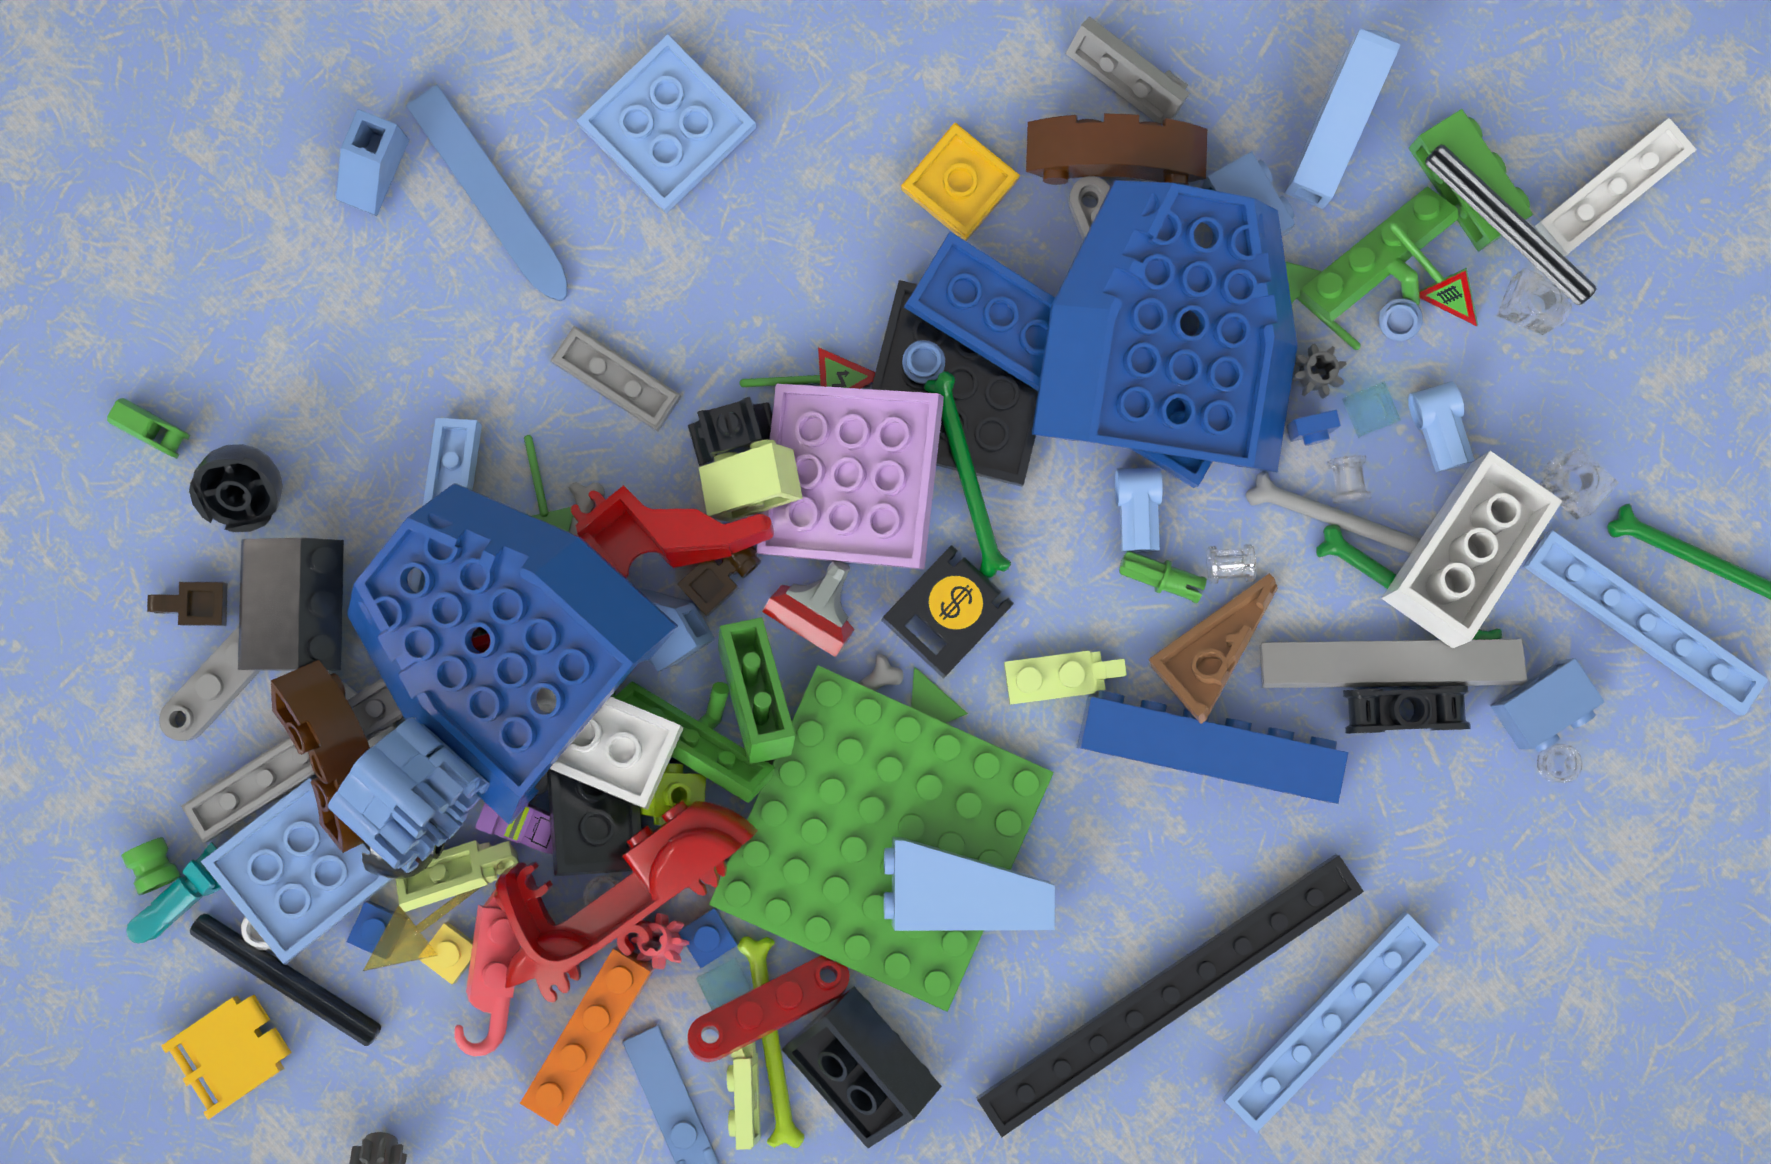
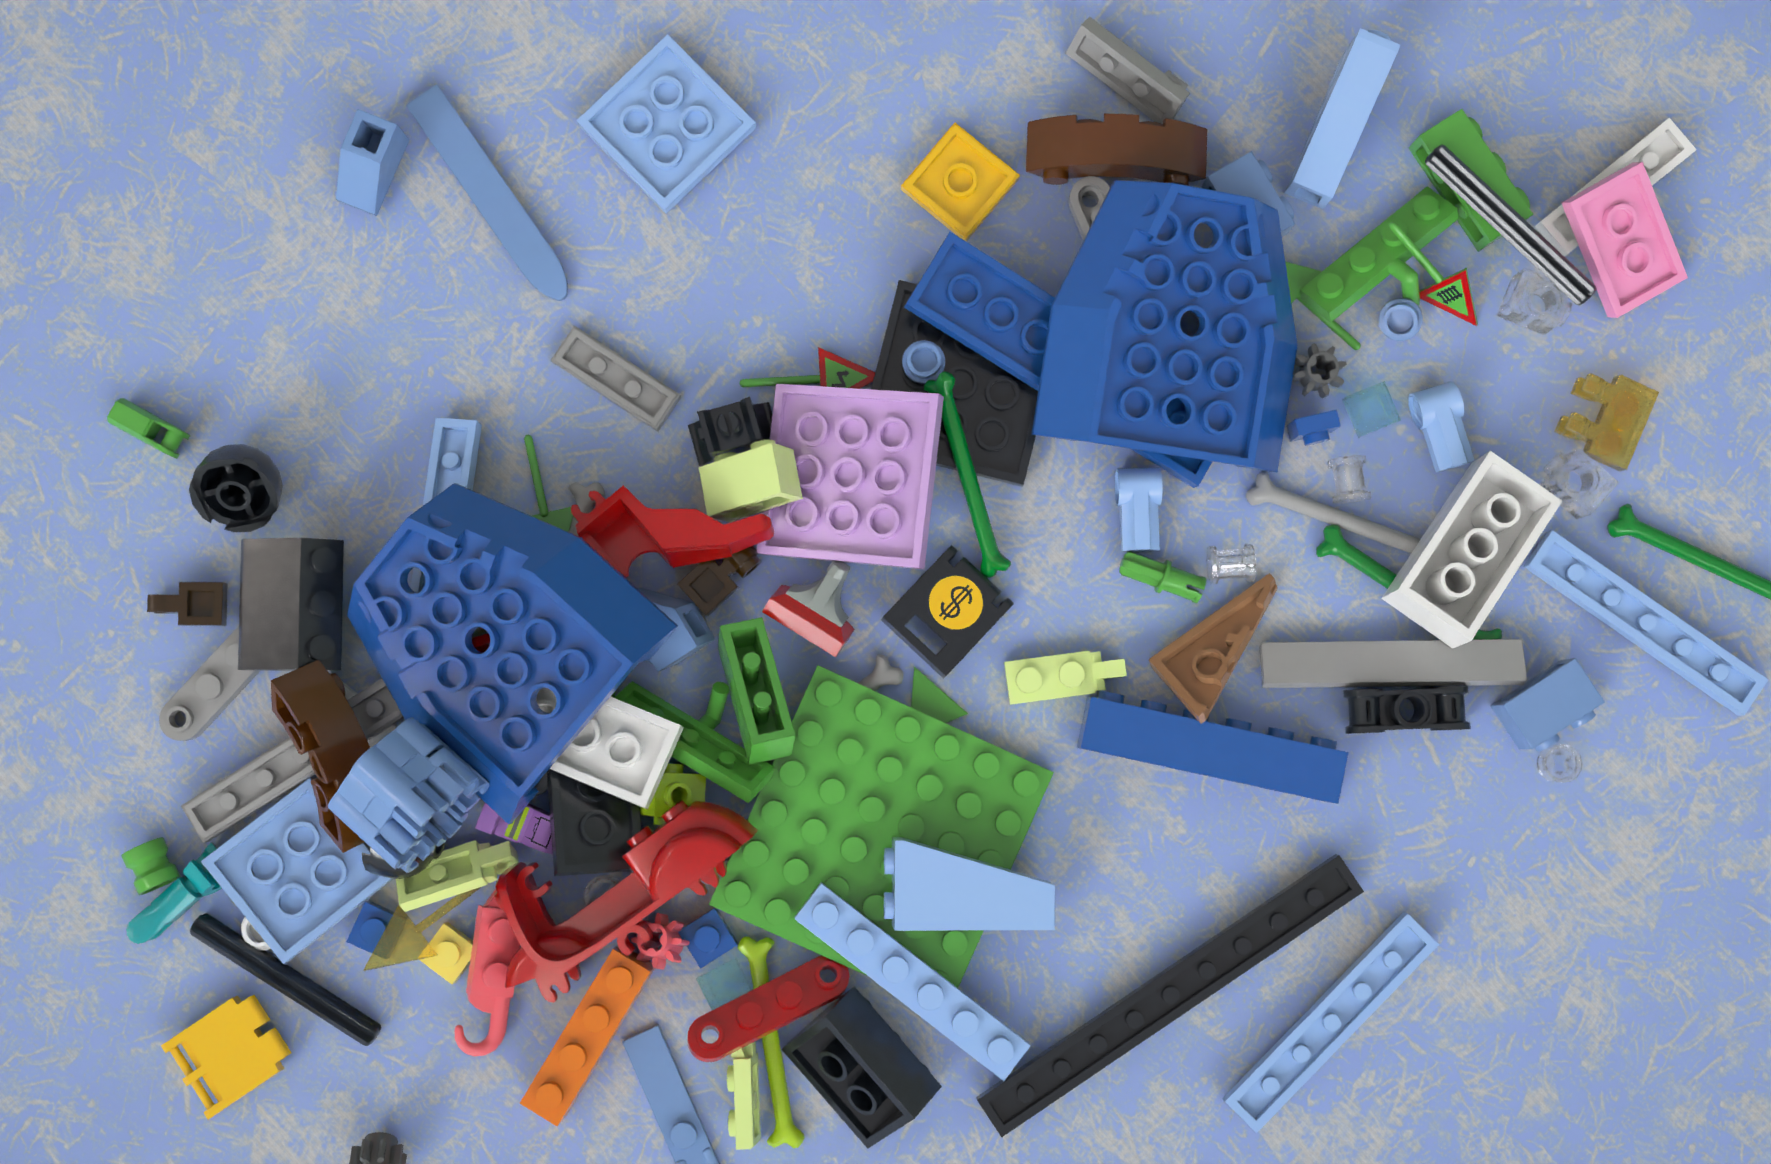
none -> light blue plate [794,882,1031,1081]
none -> clear yellow plate [1554,373,1659,472]
none -> bright pink plate [1562,162,1688,318]

